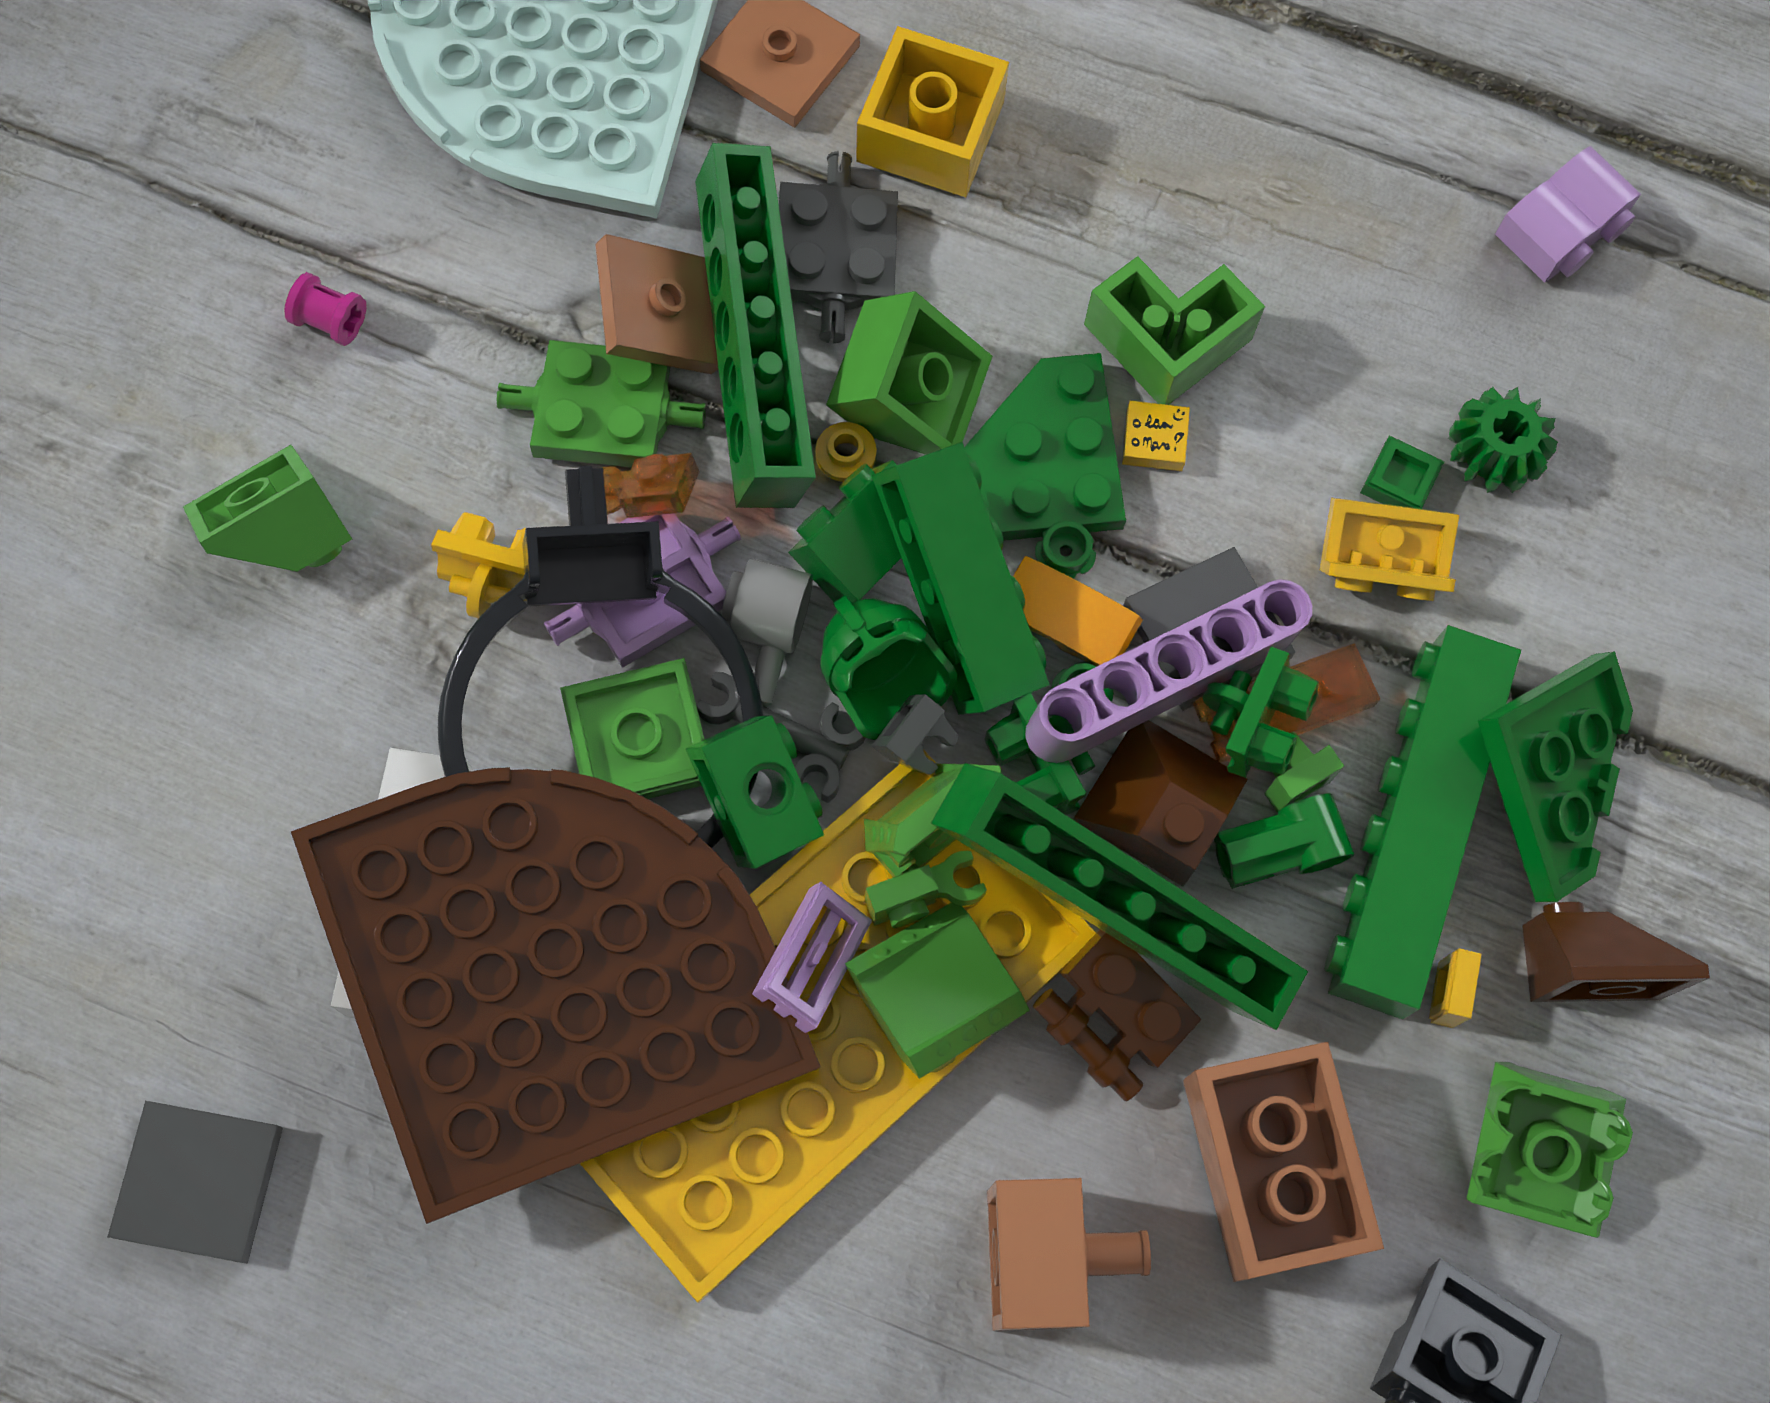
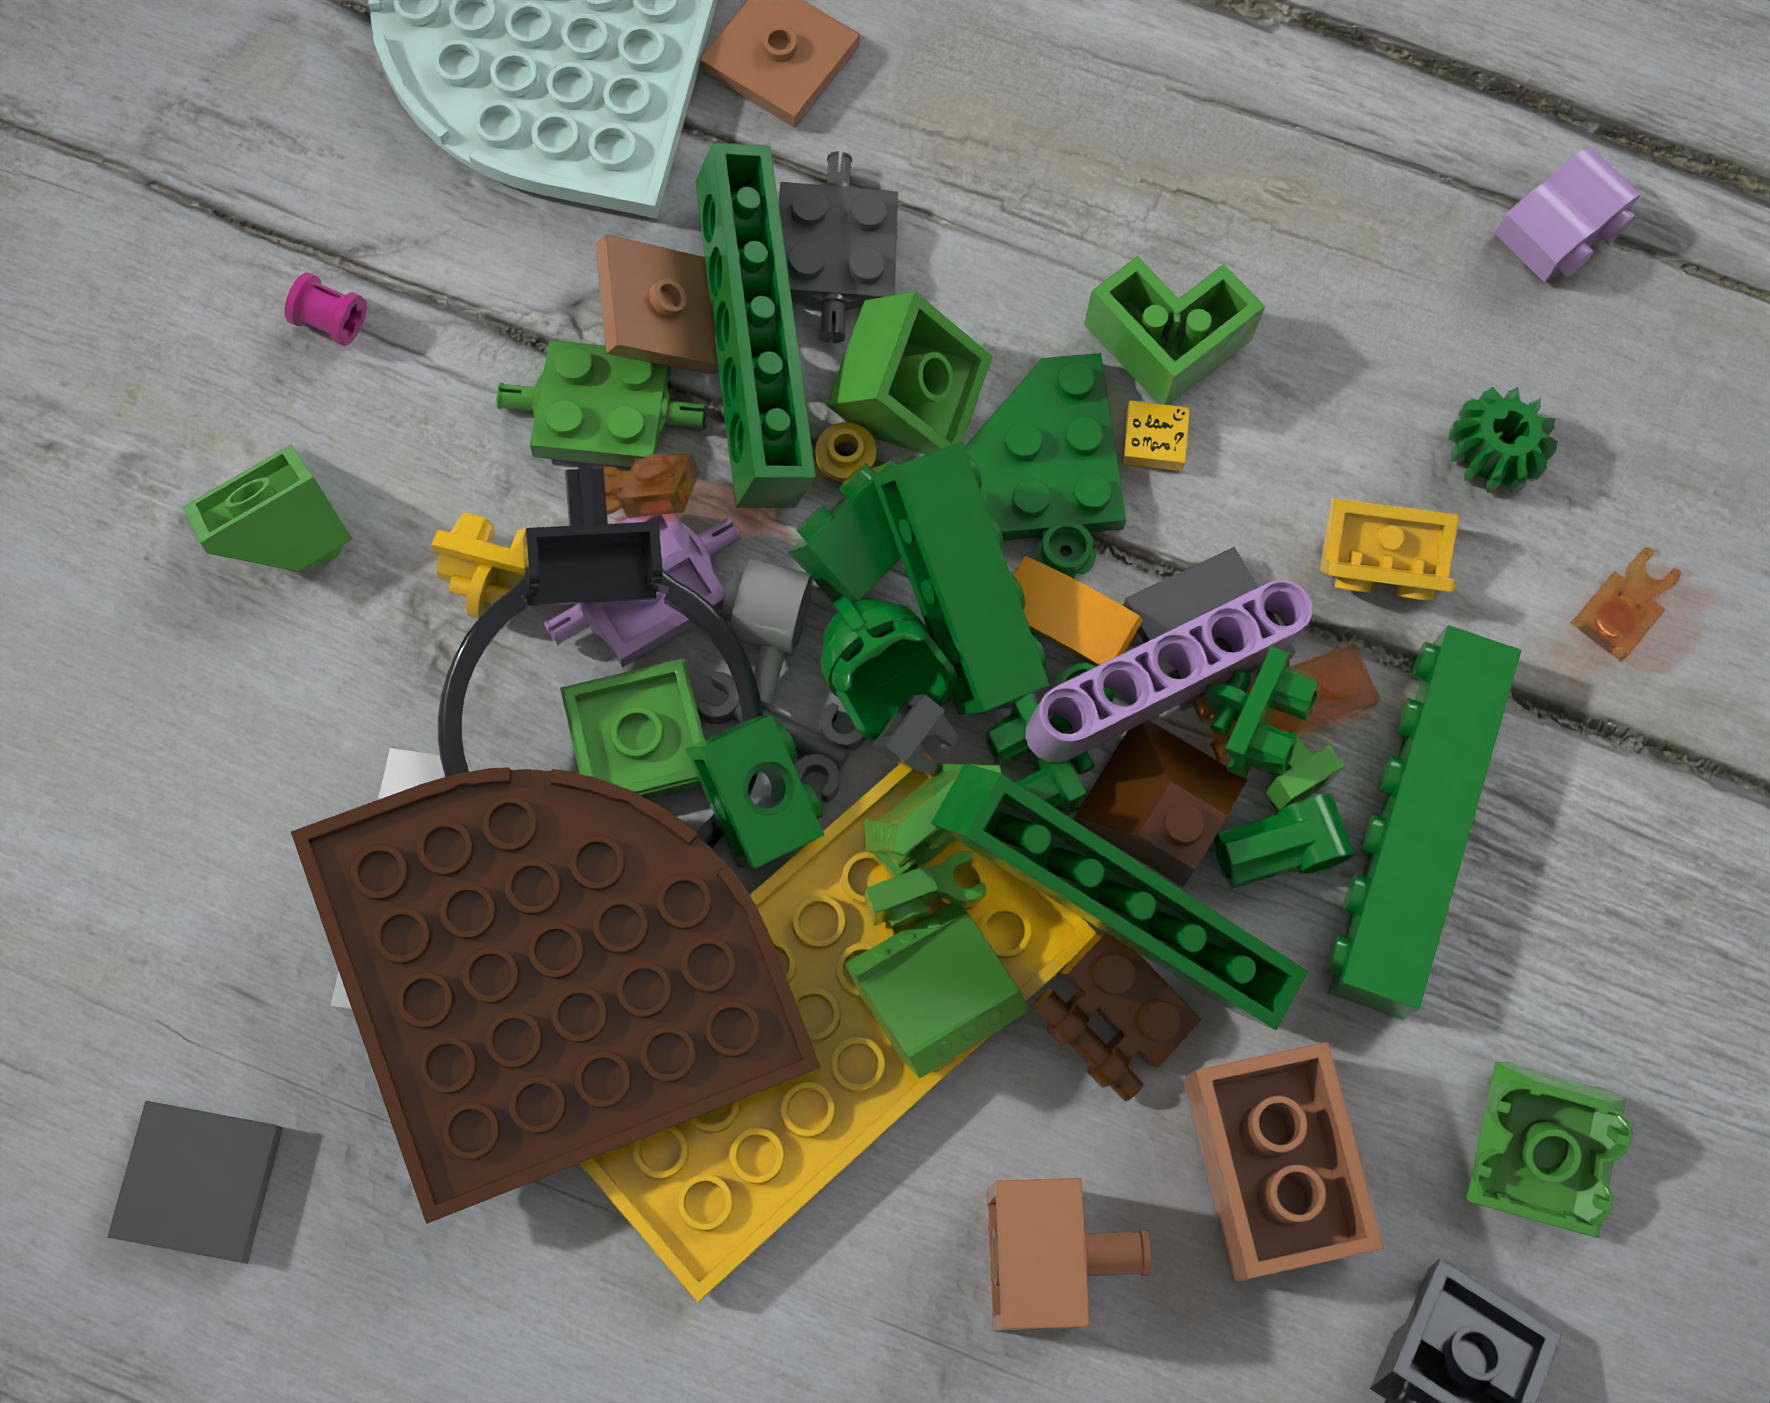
lavender tile [752,882,872,1033] -> none
yellow brick [856,26,1009,198] -> none
green tile [1360,435,1445,509] -> none
yellow tile [1429,948,1482,1028] -> none
green plate [1478,651,1633,902] -> none
reddish brown slope [1522,902,1710,1002] -> none
none -> clear orange plate [1571,547,1681,662]

